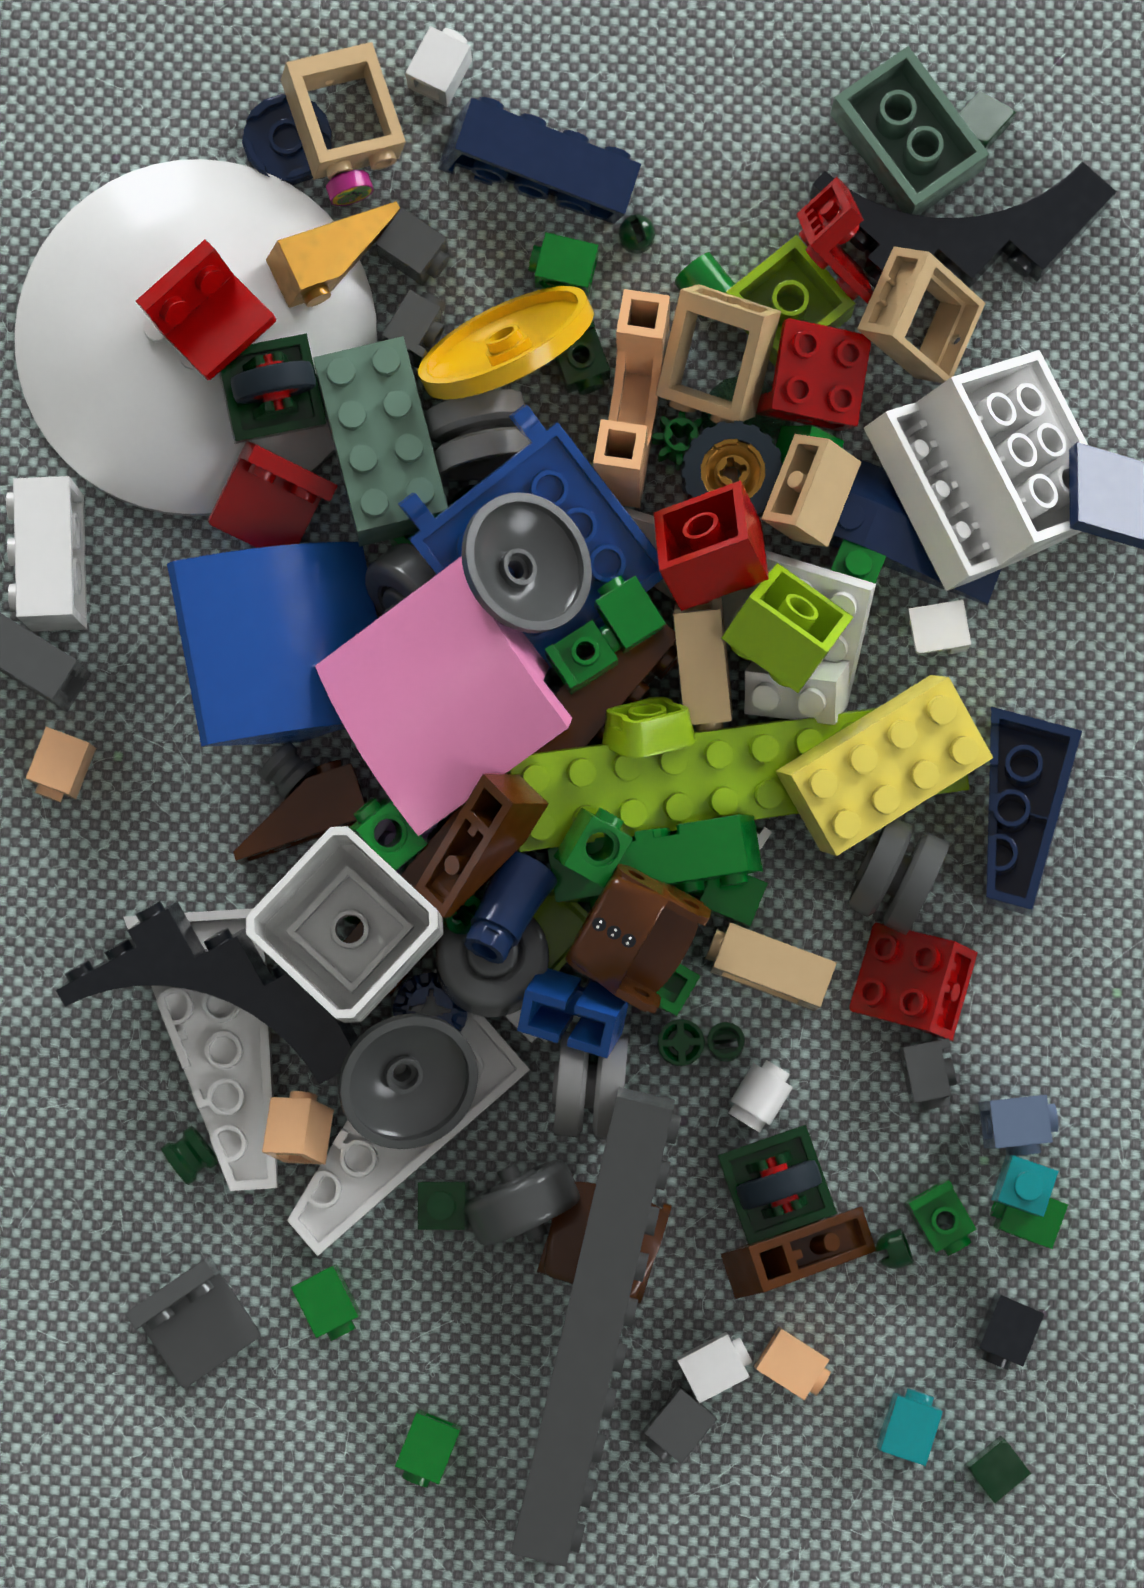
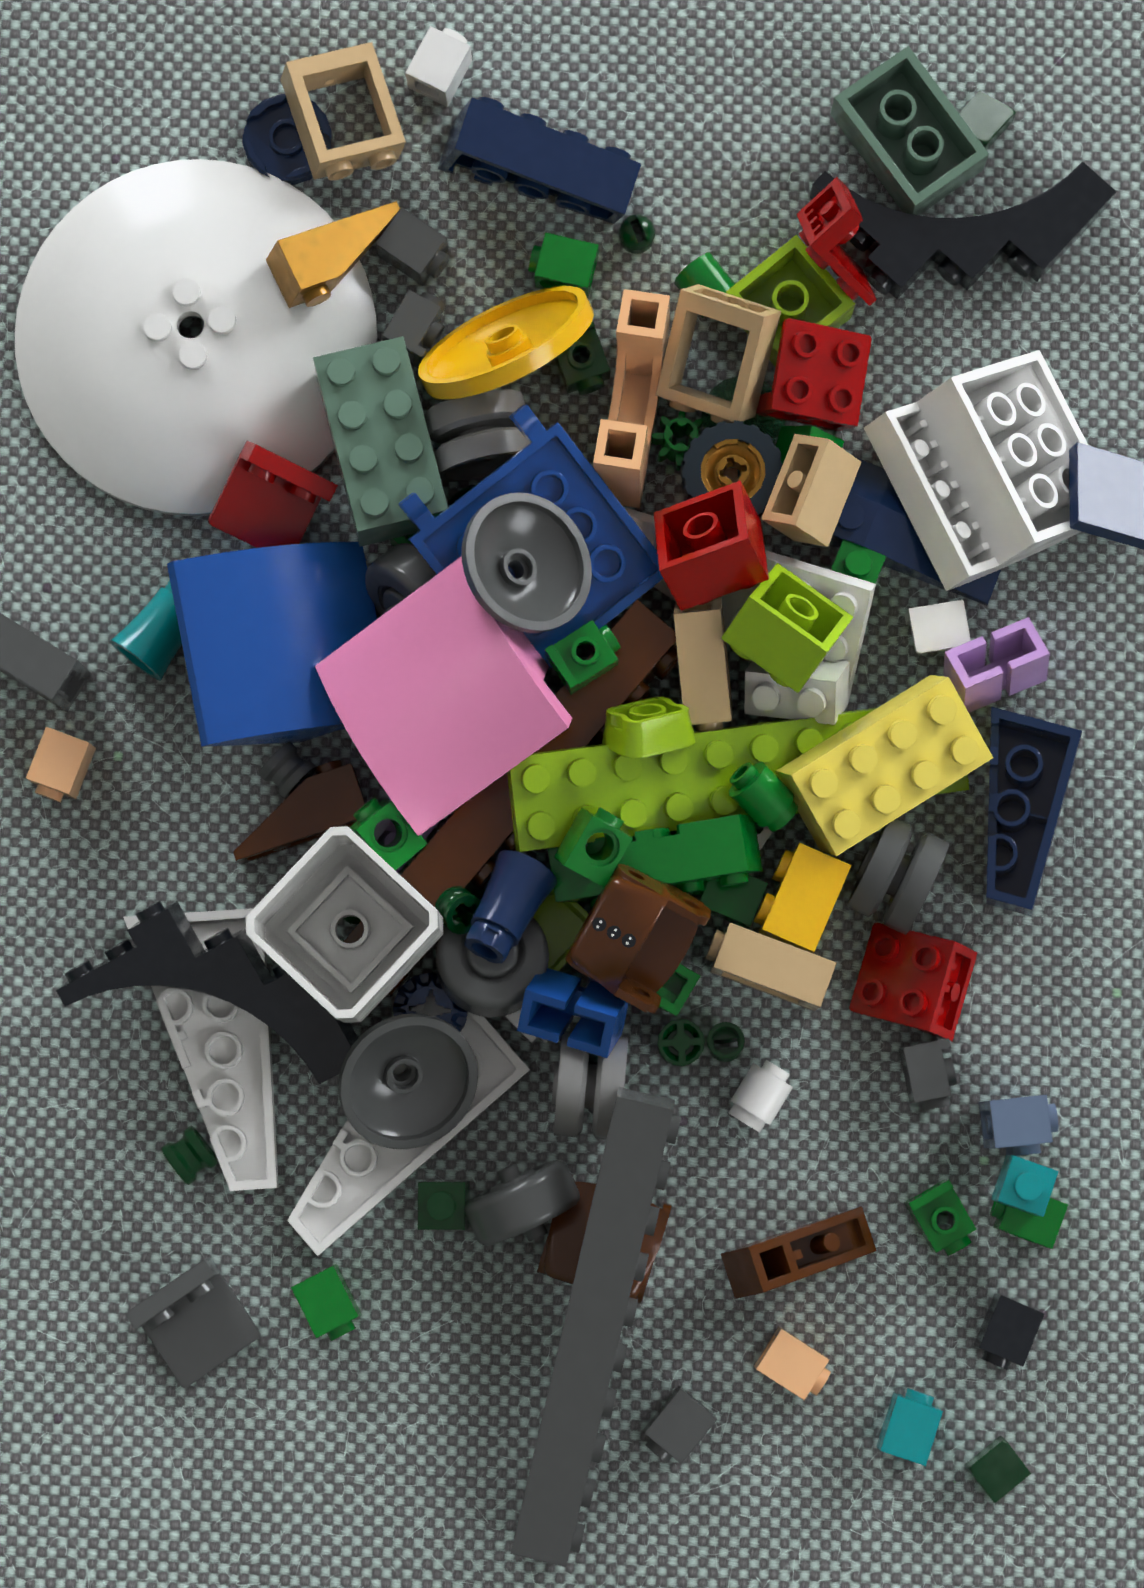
white brick [6,476,87,632] -> none
red bracket [136,239,277,380] -> none
dark green plate [219,333,326,444] -> none
light nougat brick [262,1091,334,1165] -> none
dark pink tile [326,170,374,206] -> none
green brick [395,1409,462,1488] -> none
reddish brown slope [414,774,549,918] -> none
green brick [594,575,666,653] -> none
white brick [676,1332,753,1404] -> none
dark green plate [717,1125,837,1245] -> none
tan window [857,246,986,383] -> none
dark green hinge [875,1228,914,1269] -> none
none -> teal plant [110,580,182,681]
none -> green brick [729,762,798,832]
none -> yellow brick [753,842,852,953]
none -> lavender piece [943,617,1050,713]

